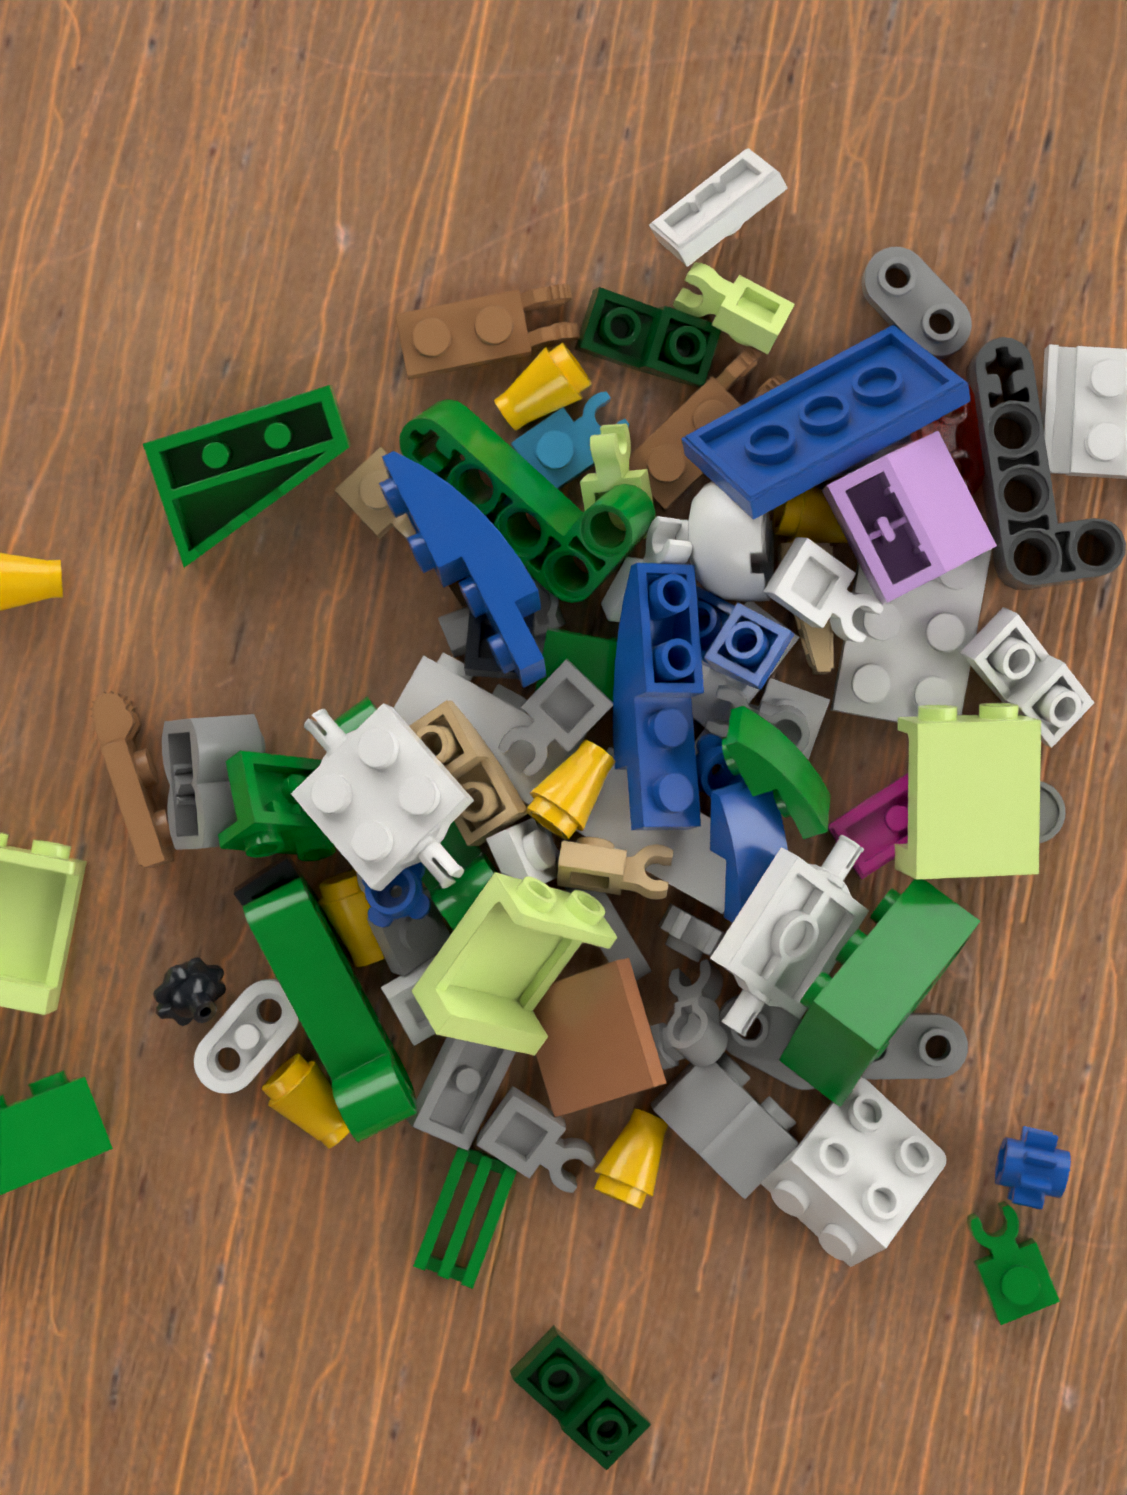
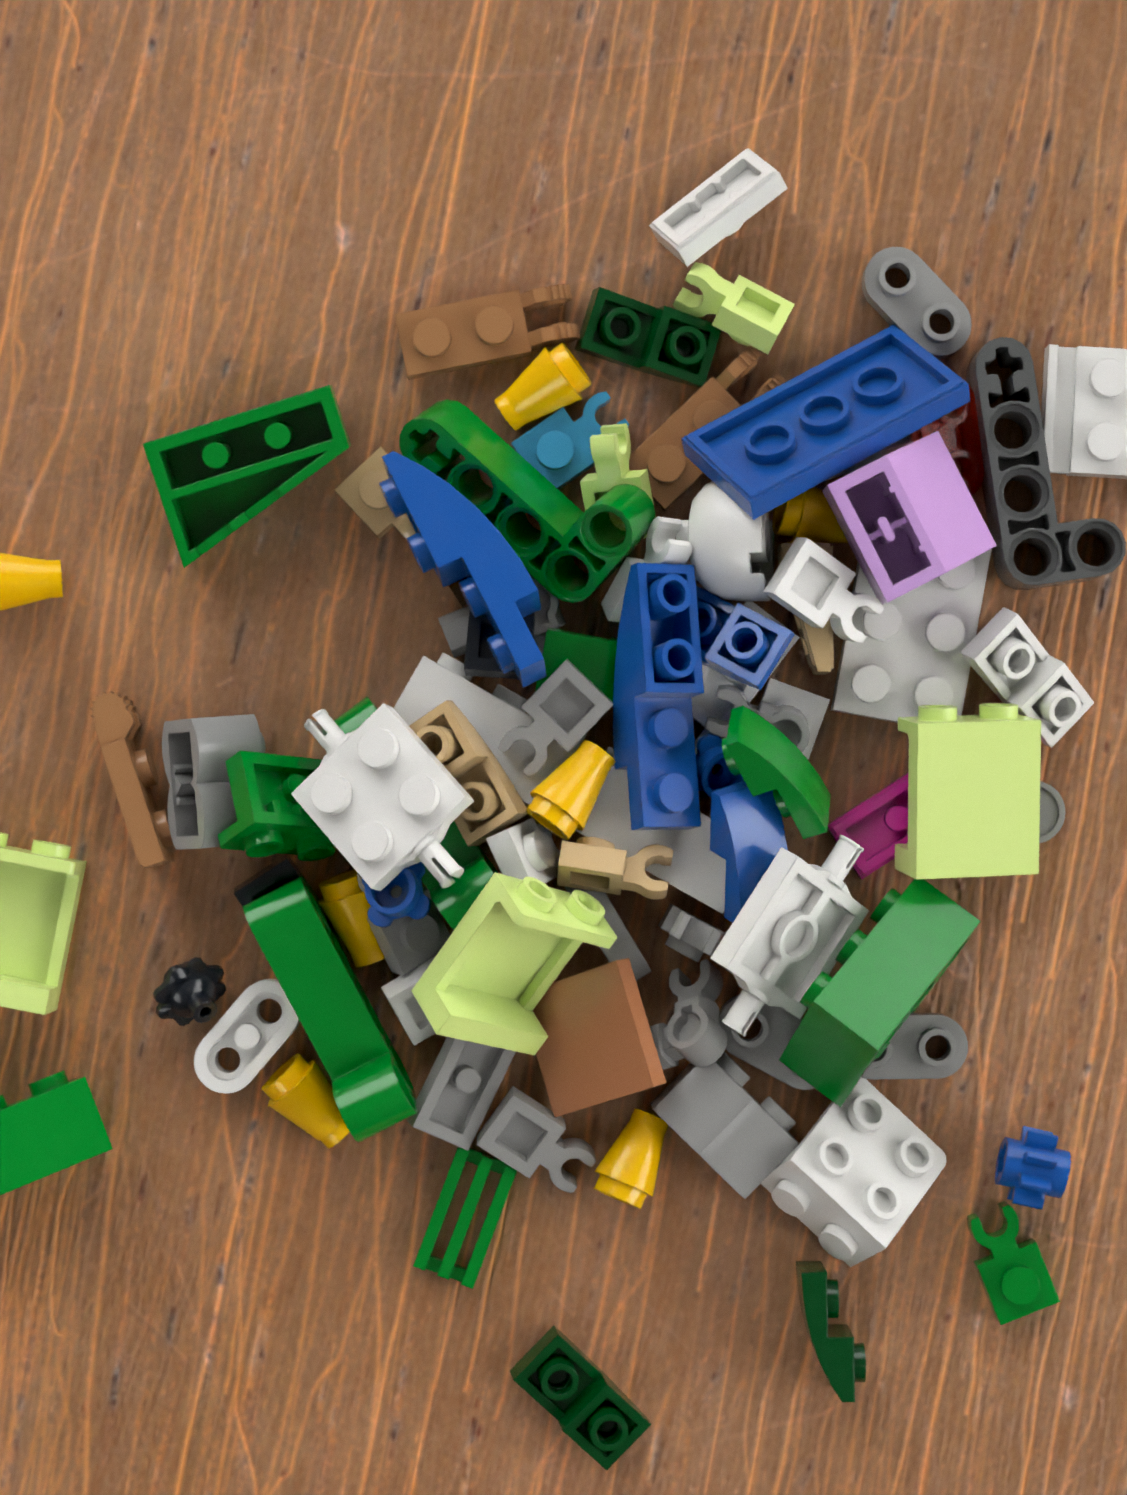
none -> dark green slope [796,1261,866,1402]

